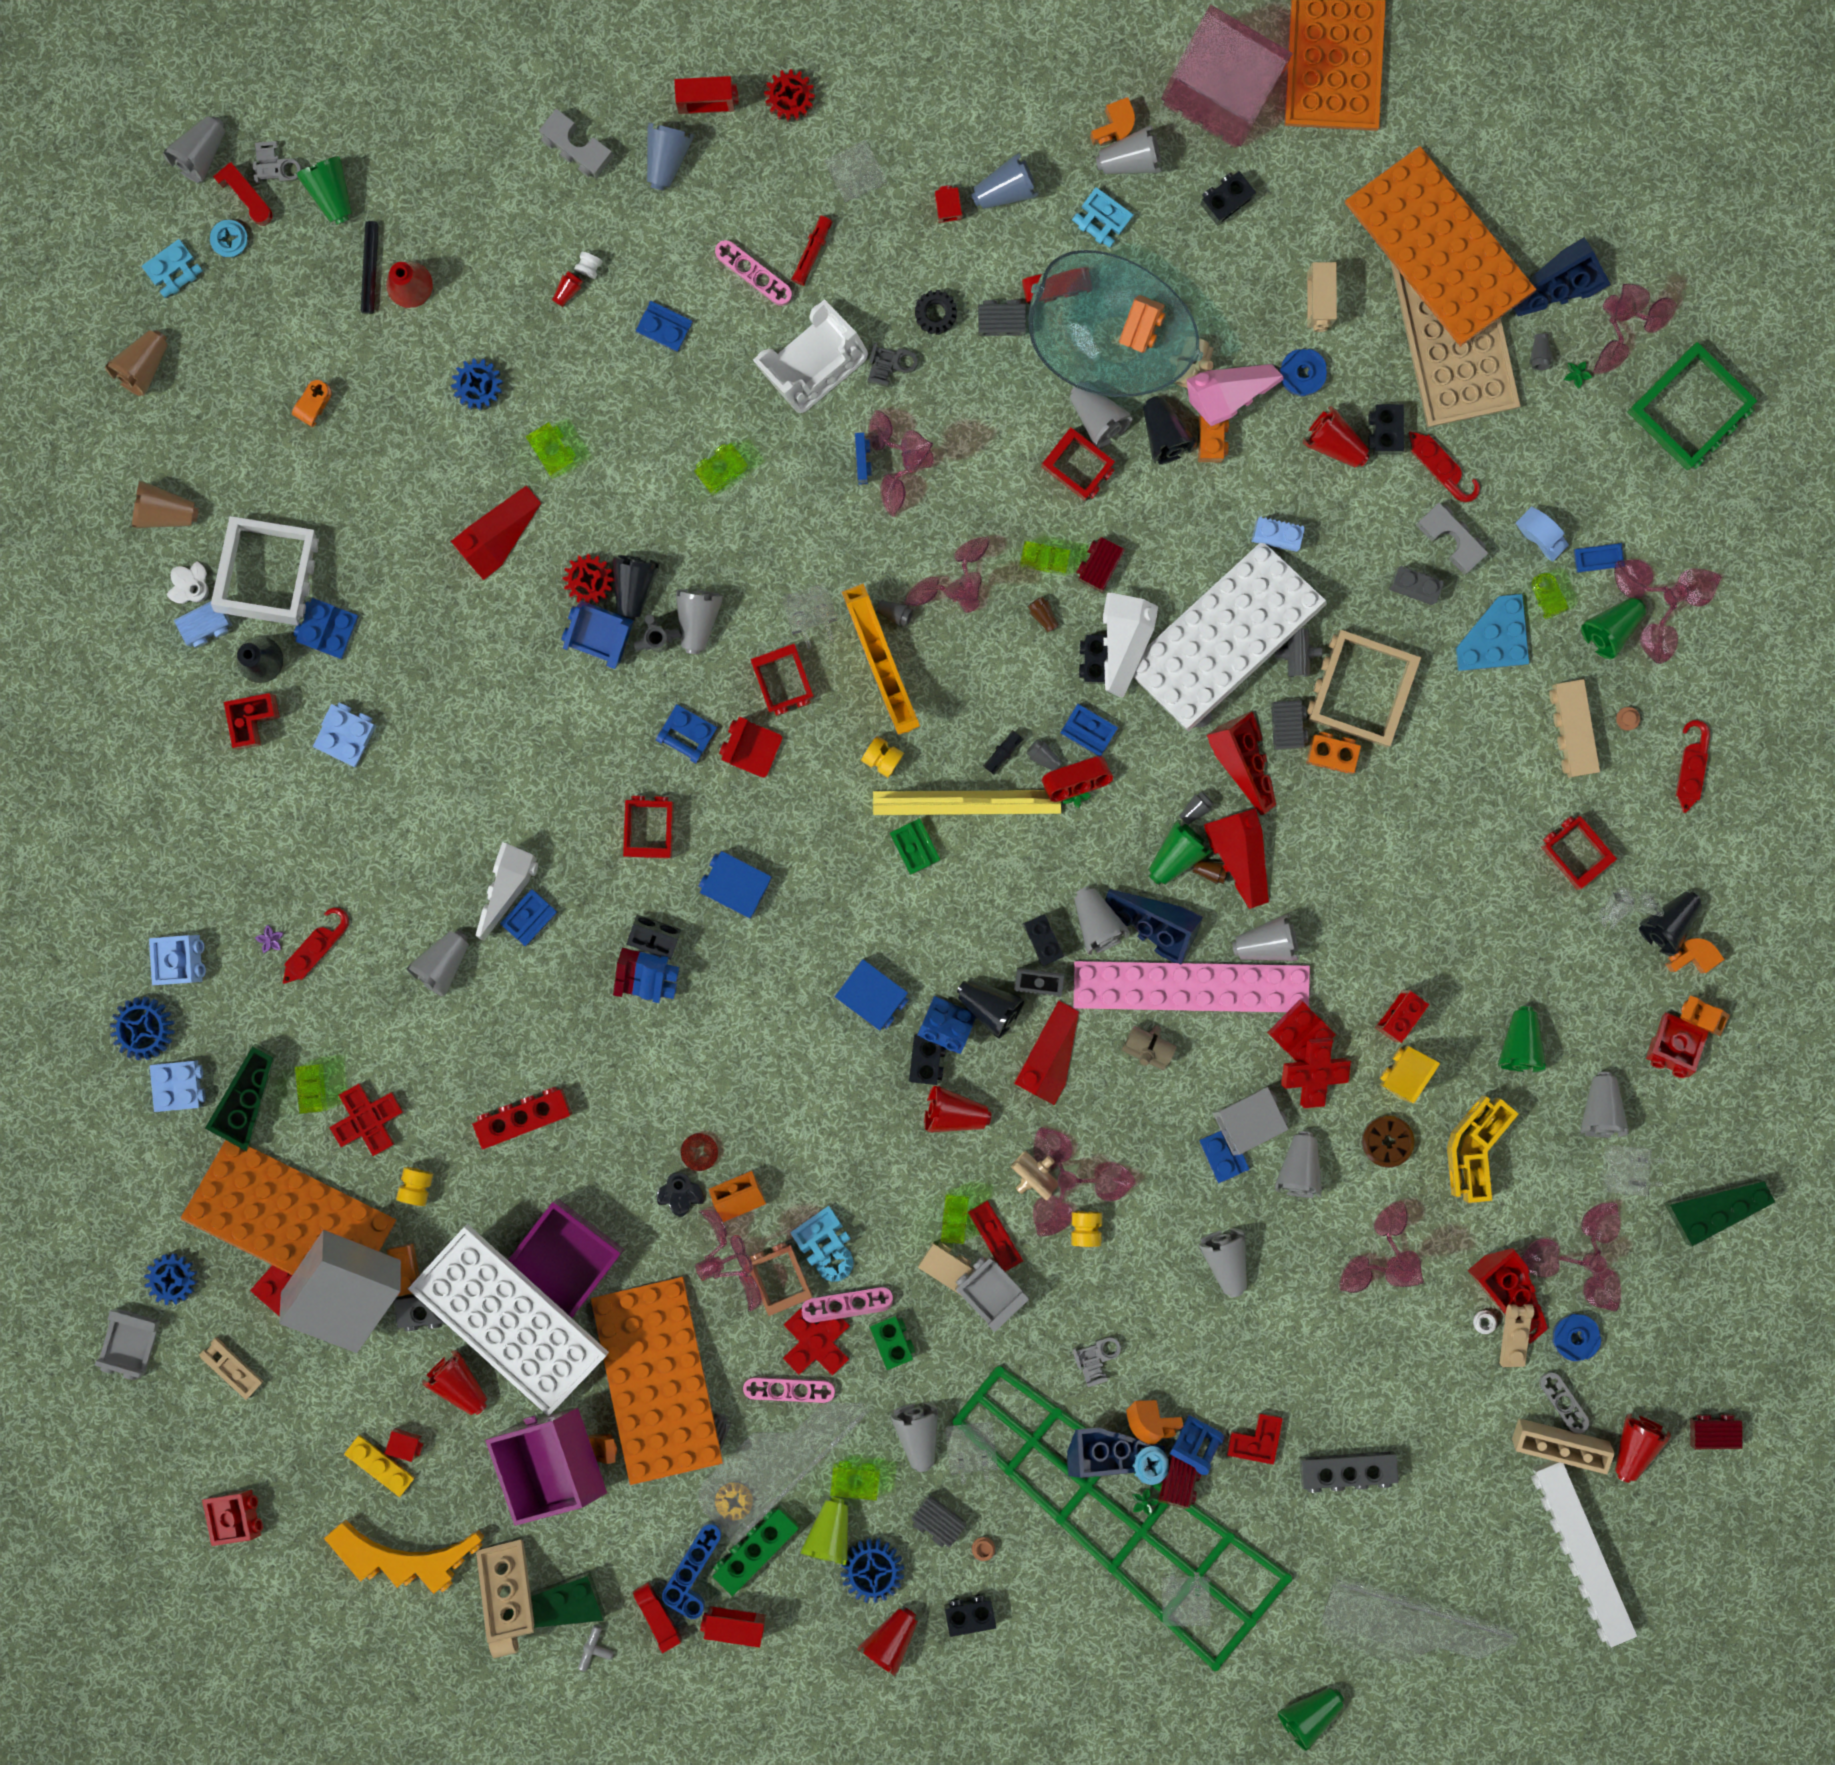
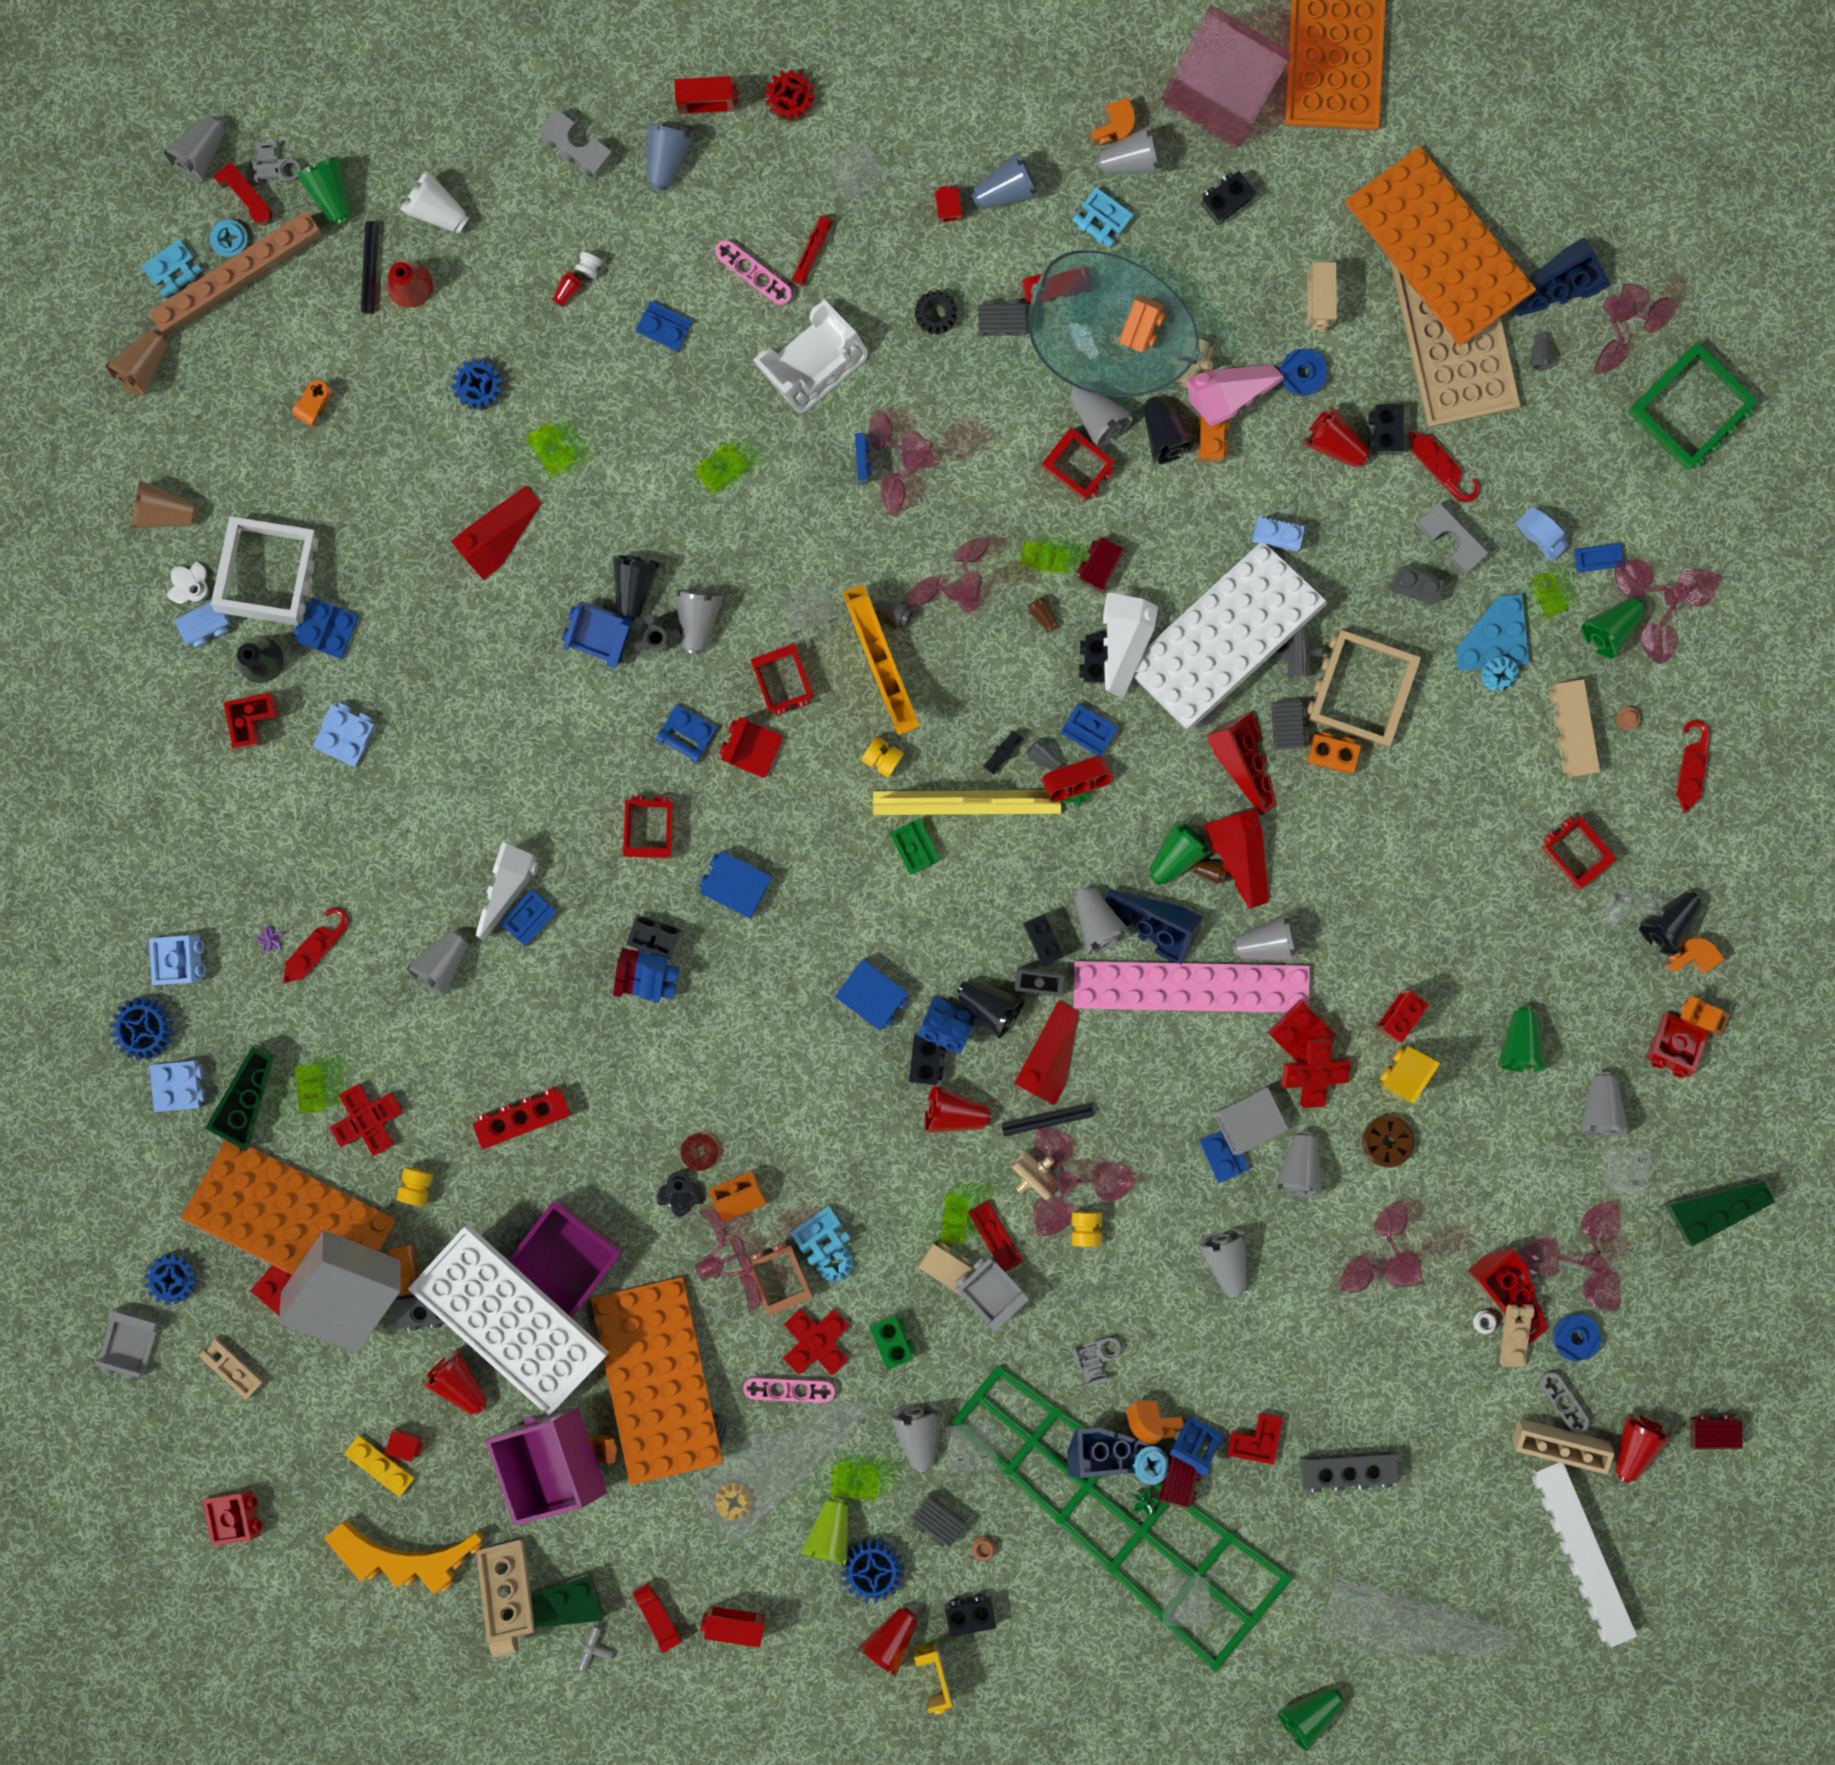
red gear [562,554,614,604] -> none
blue beam [662,1521,722,1619] -> none
green brick [712,1505,800,1597] -> none
bright pink beam [802,1287,893,1323] -> none
dark grey piece [868,343,917,387] -> none
dark tan pin [1121,1026,1177,1071] -> none
dark grey cone [1179,791,1214,825] -> none
yellow brick [1447,1095,1519,1203] -> none
green plant [1564,361,1592,389] -> none
none -> nougat brick [148,210,324,337]
none -> white cone [400,170,469,233]
none -> yellow panel [914,1641,952,1714]
none -> black axle [1001,1104,1094,1136]
none -> medium azure gear [1481,656,1519,692]

